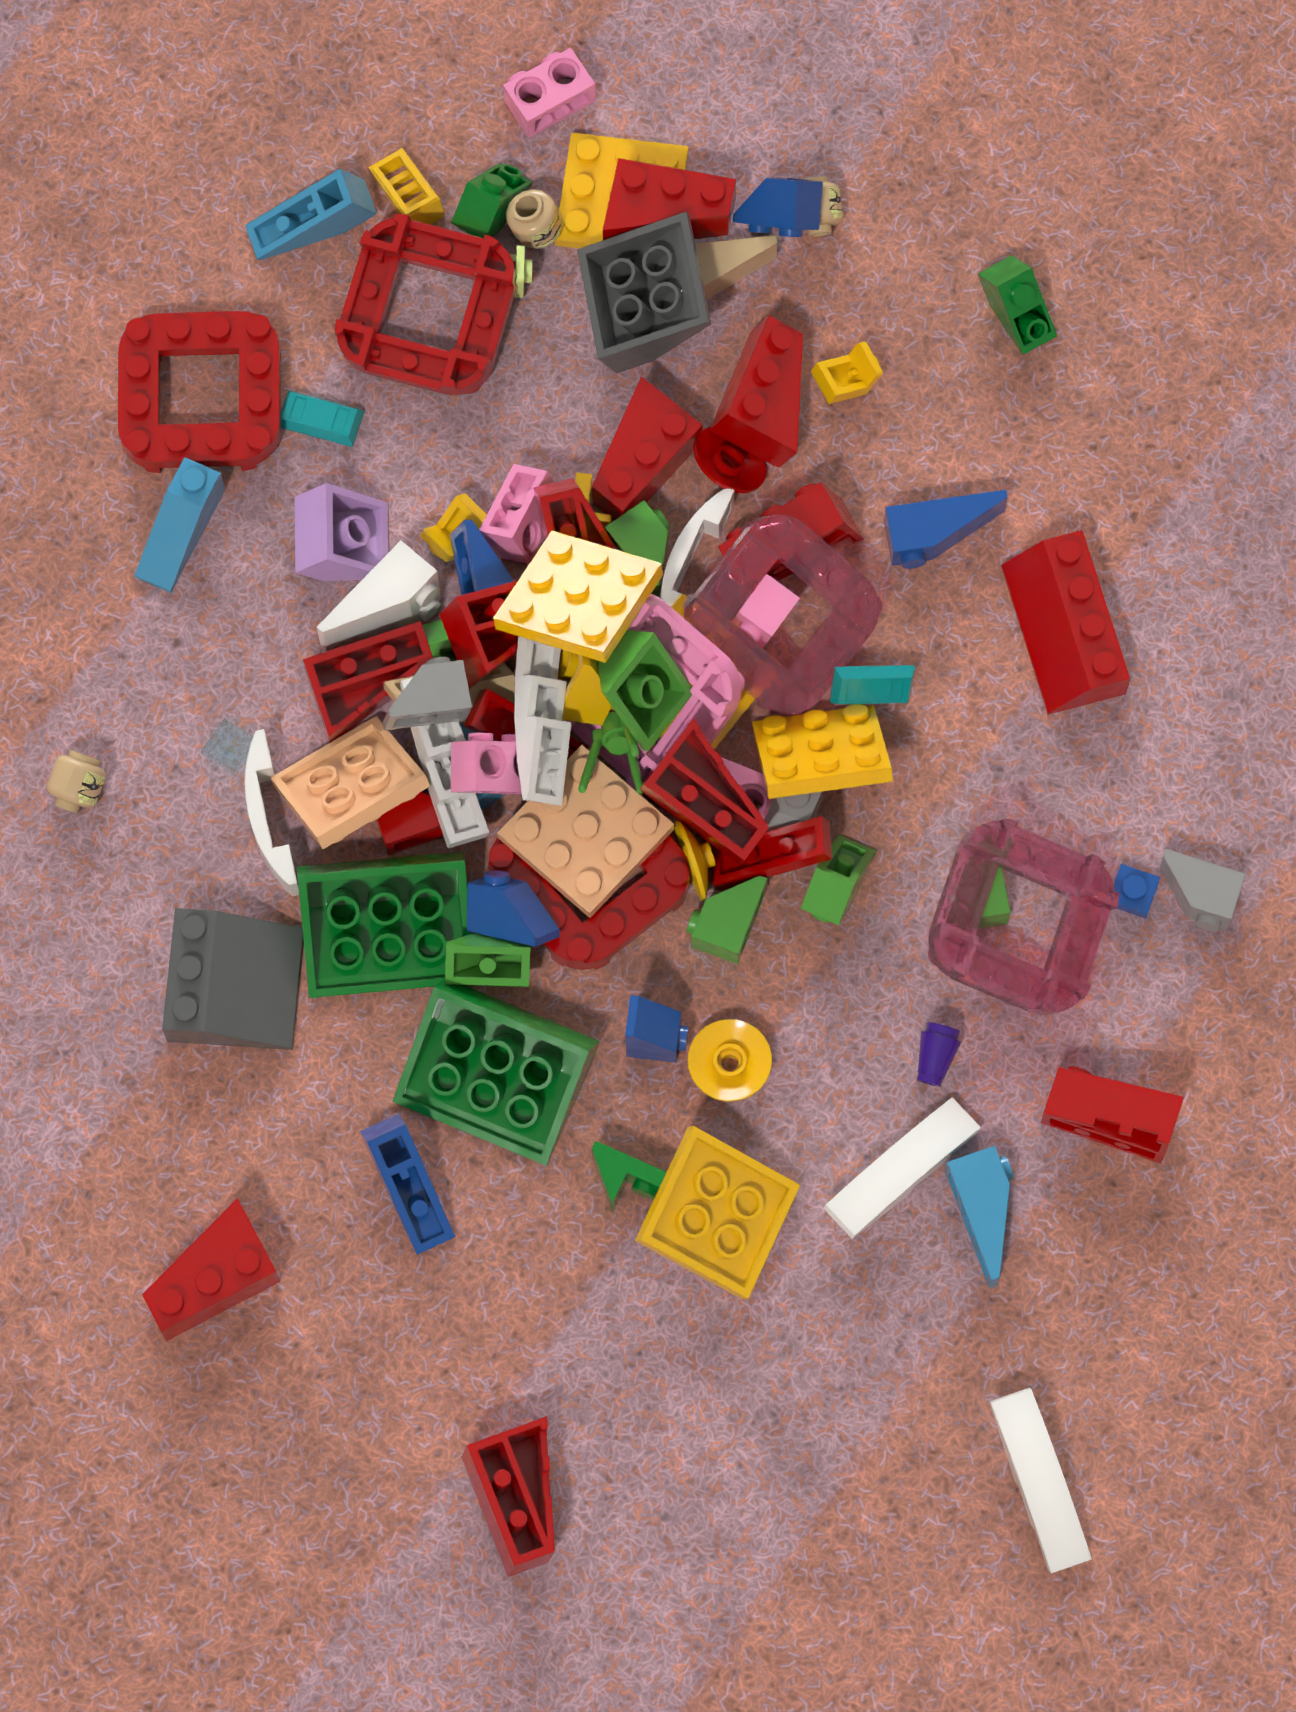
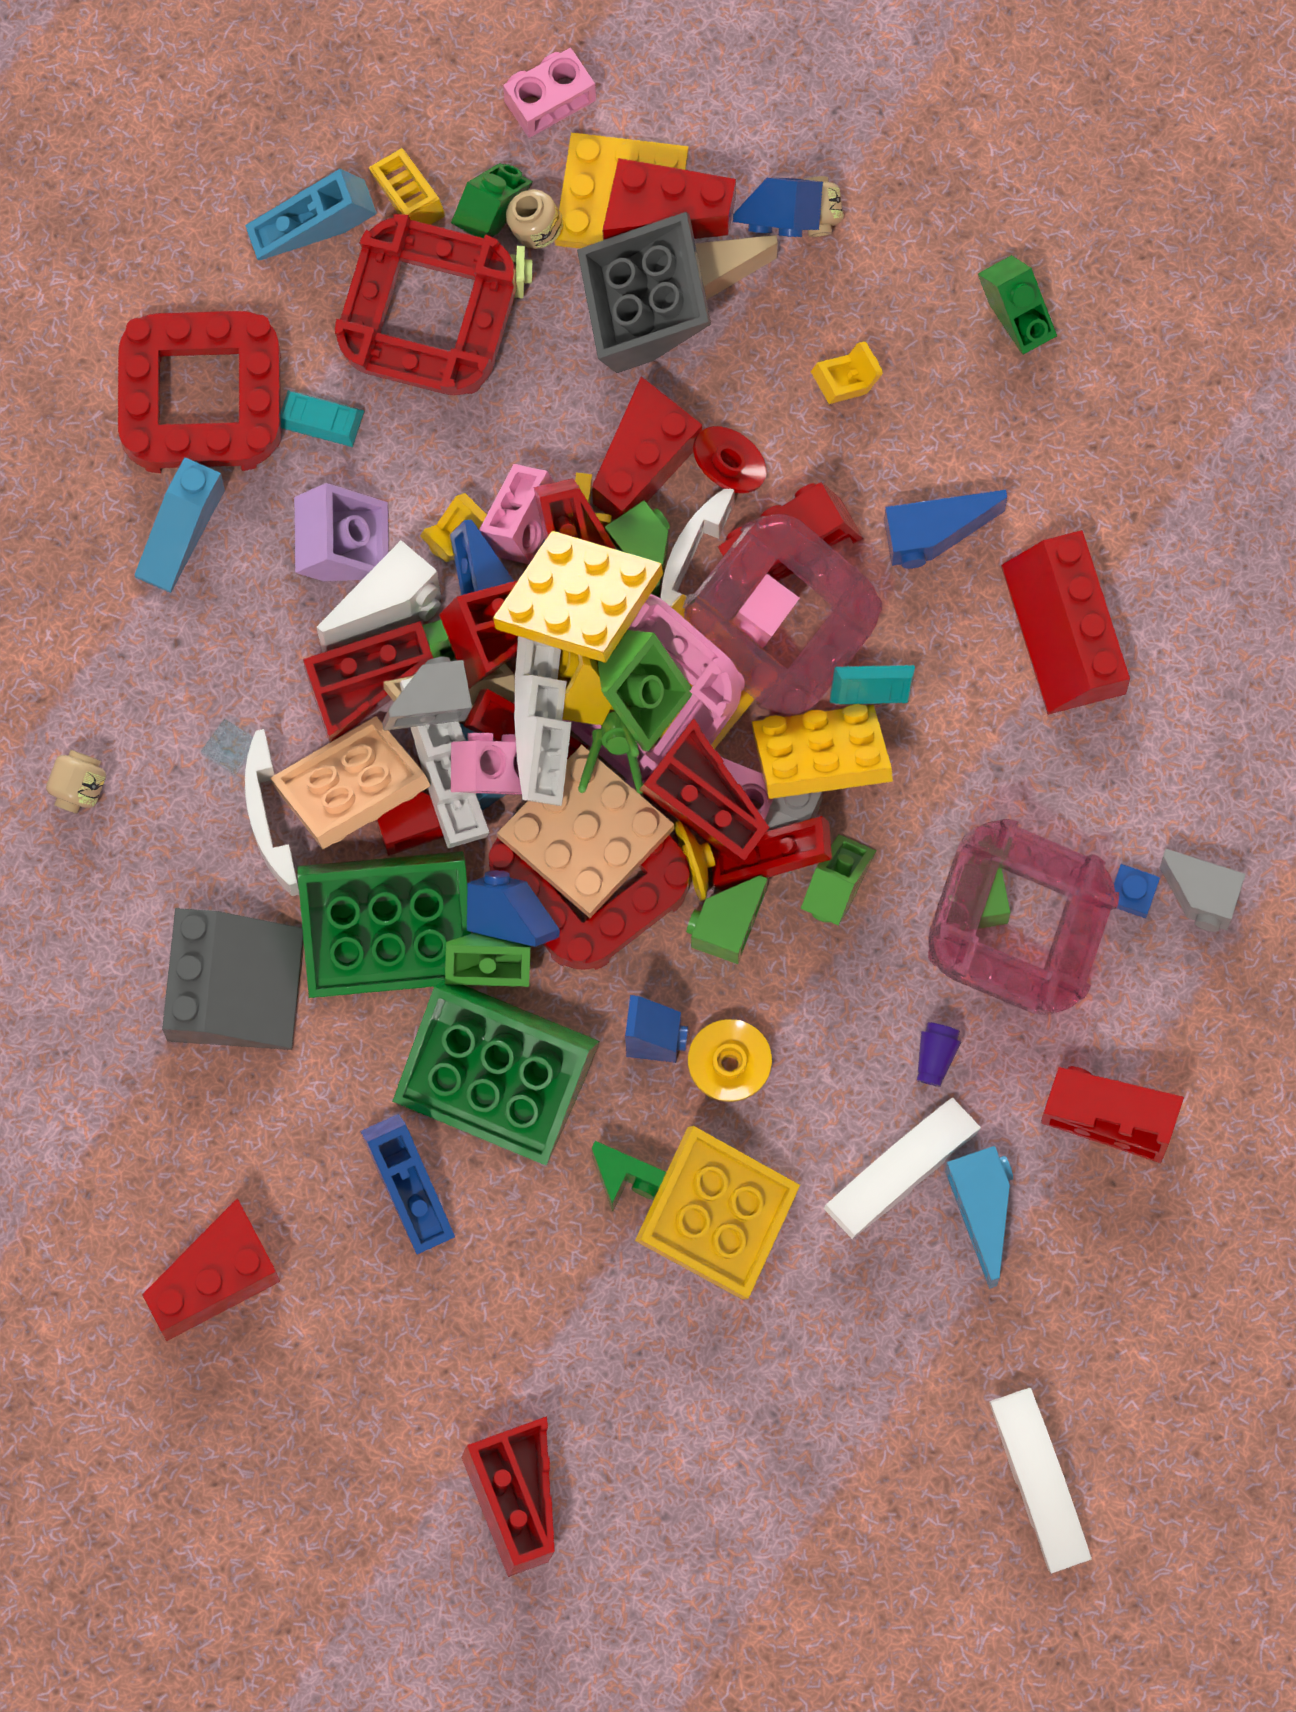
red wedge [709,315,803,468] -> none

